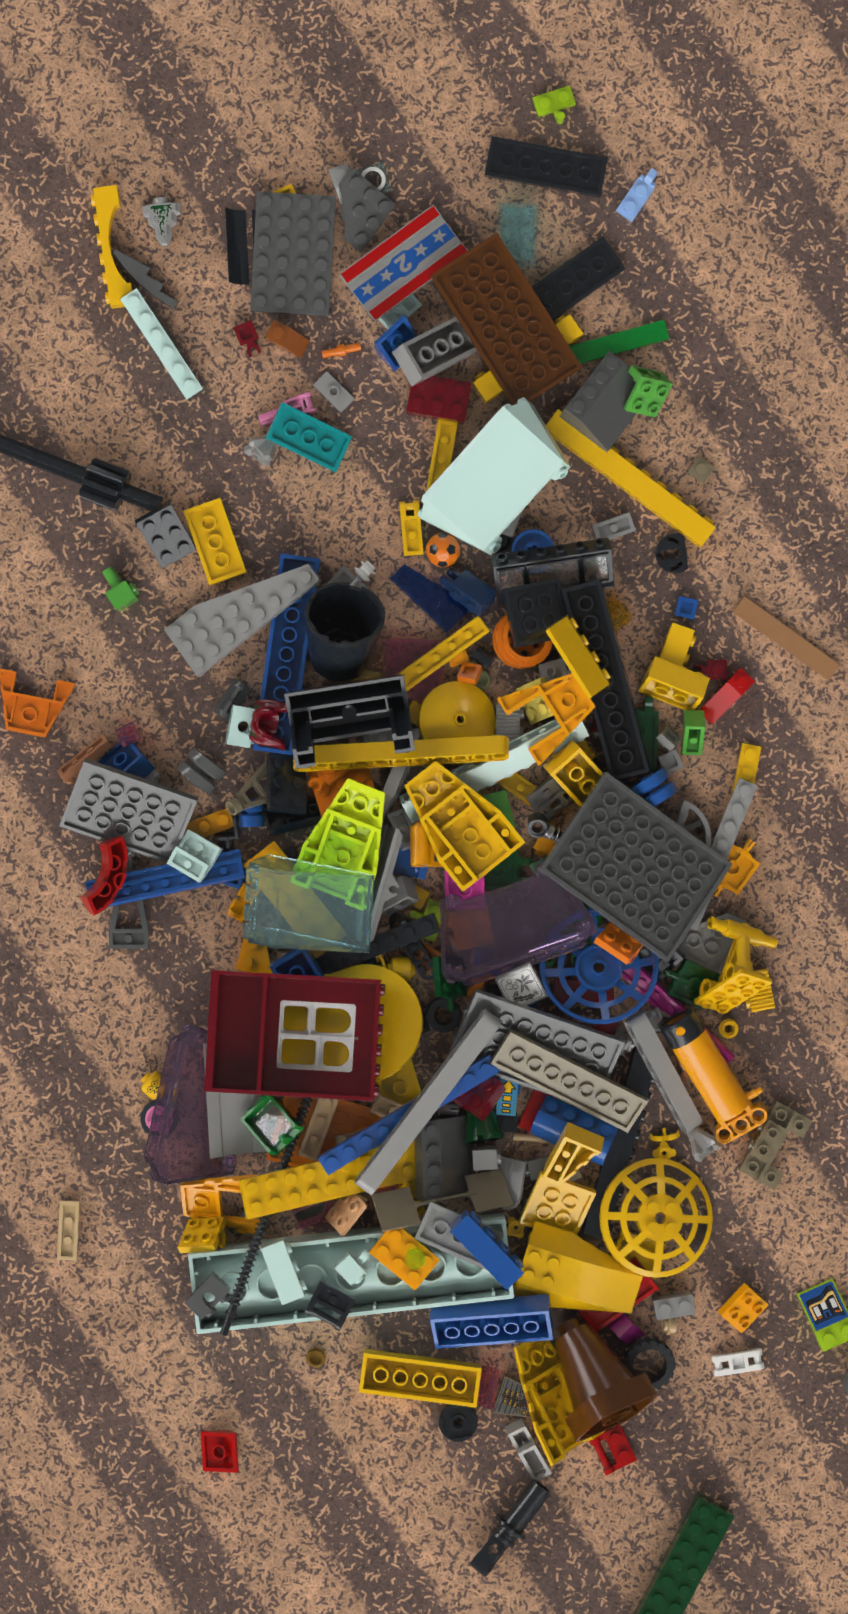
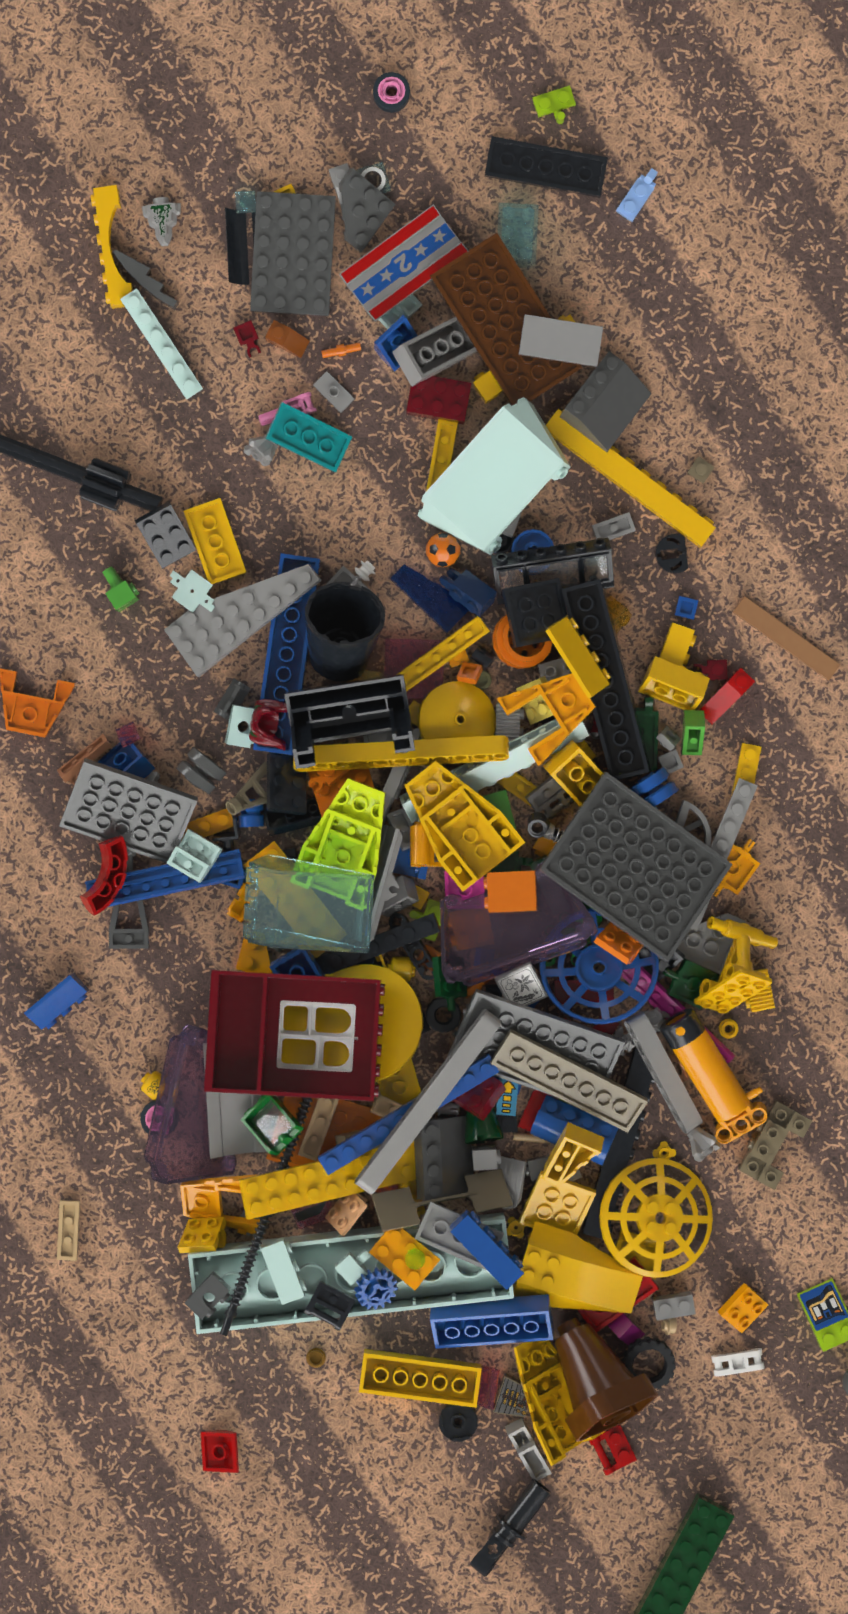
yellow plate [399,500,424,557] -> none
black plate [532,237,626,321] -> none
green tile [569,320,669,364] -> none
bright green bracket [624,365,673,417] -> none
yellow piece [650,1128,680,1142] -> none
none -> blue slope [24,973,89,1030]
none -> light aqua piece [170,570,215,613]
none -> clear light blue plate [235,191,256,213]
none -> blue gear [354,1267,398,1310]
none -> wheel [373,72,410,113]
none -> orange brick [483,871,538,913]
none -> light grey tile [518,314,603,367]

